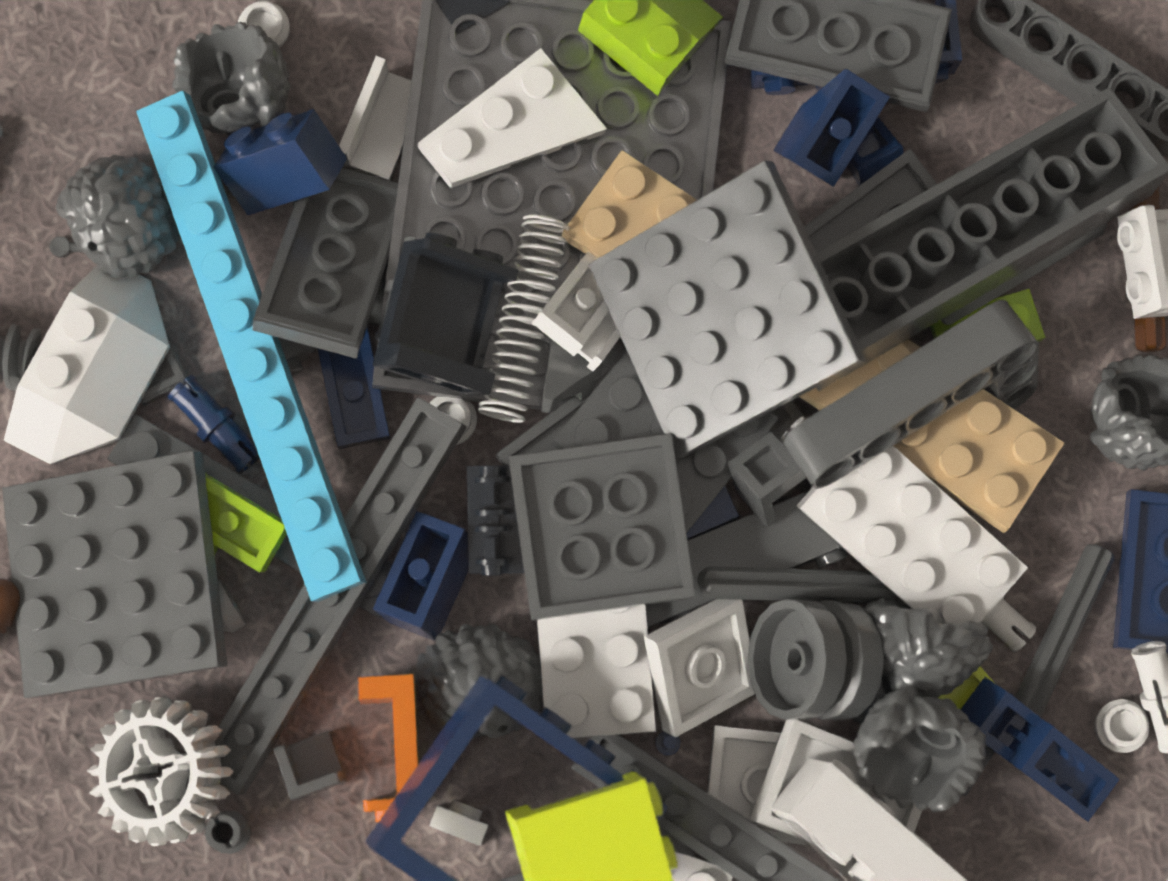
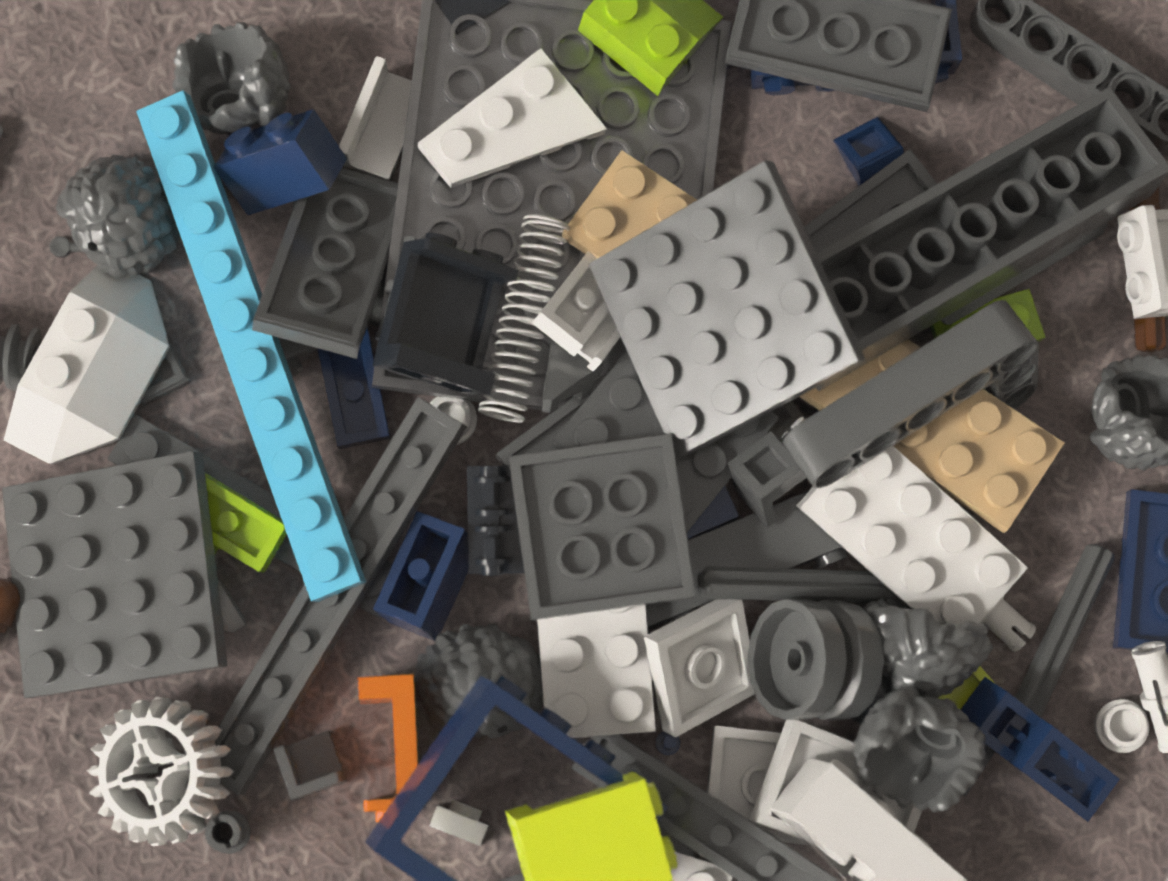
dark blue pin [168,375,260,474] -> none
white plate [238,1,290,48] -> none
dark blue slope [773,69,890,187] -> none

